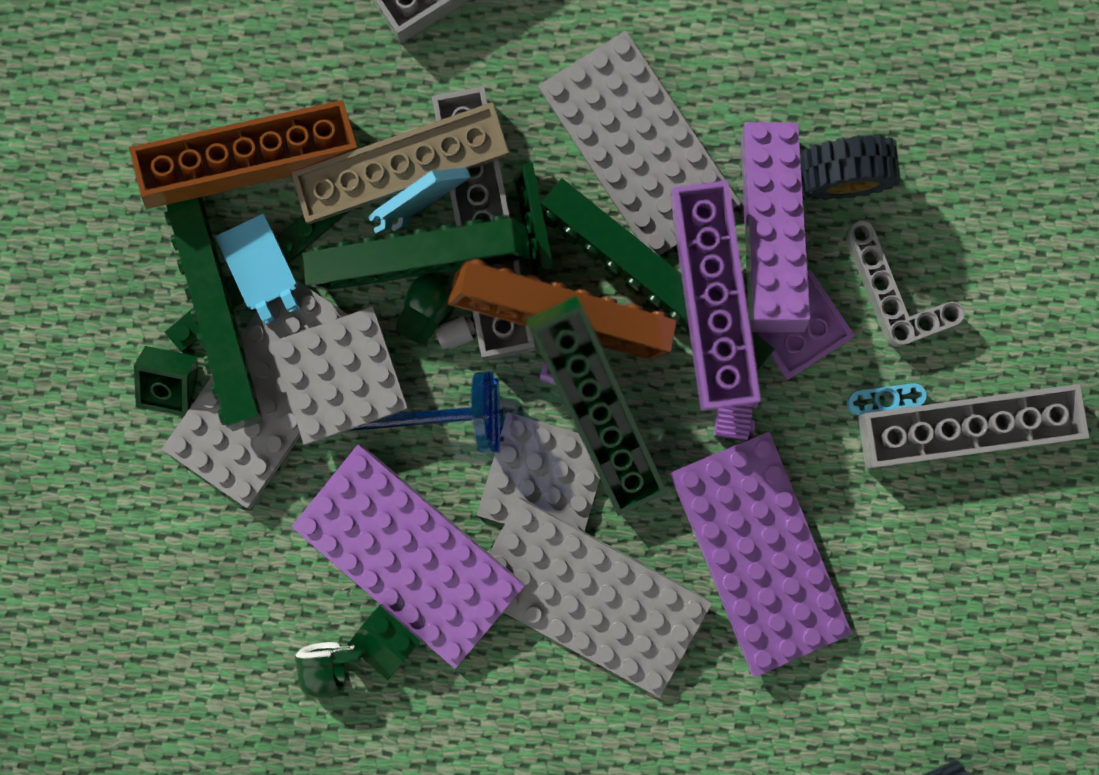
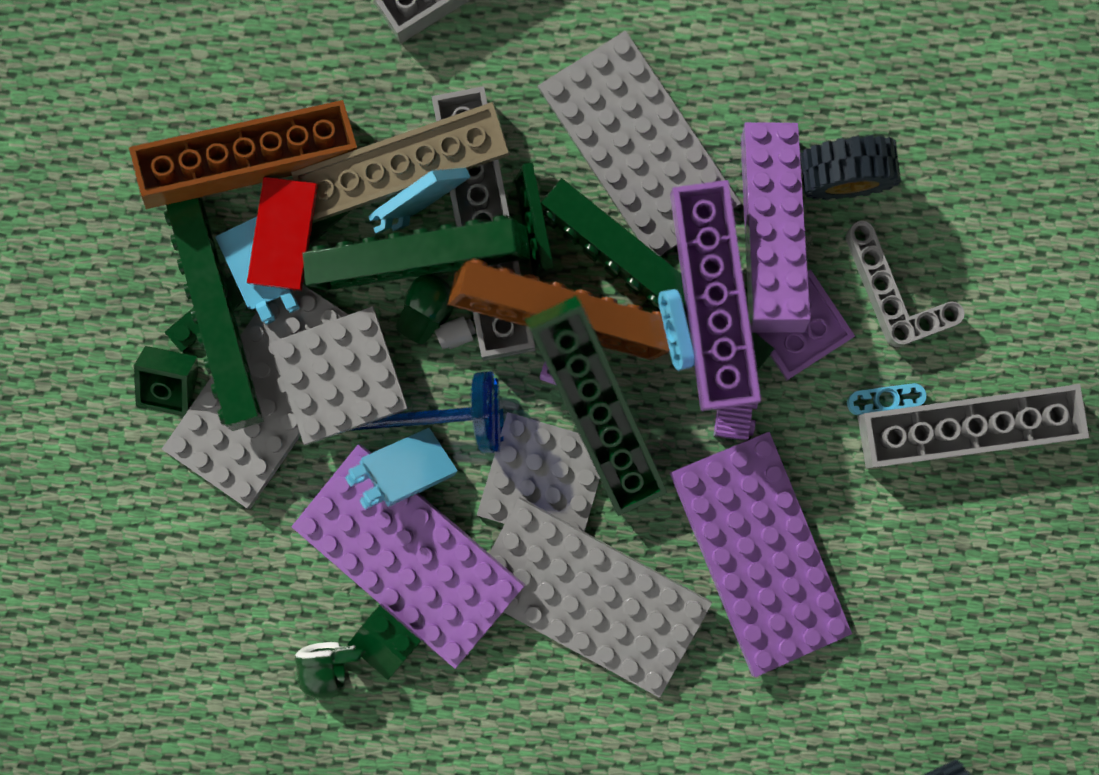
none -> red tile [247,177,318,291]
none -> medium azure tile [345,428,458,510]
none -> medium azure beam [658,289,695,370]

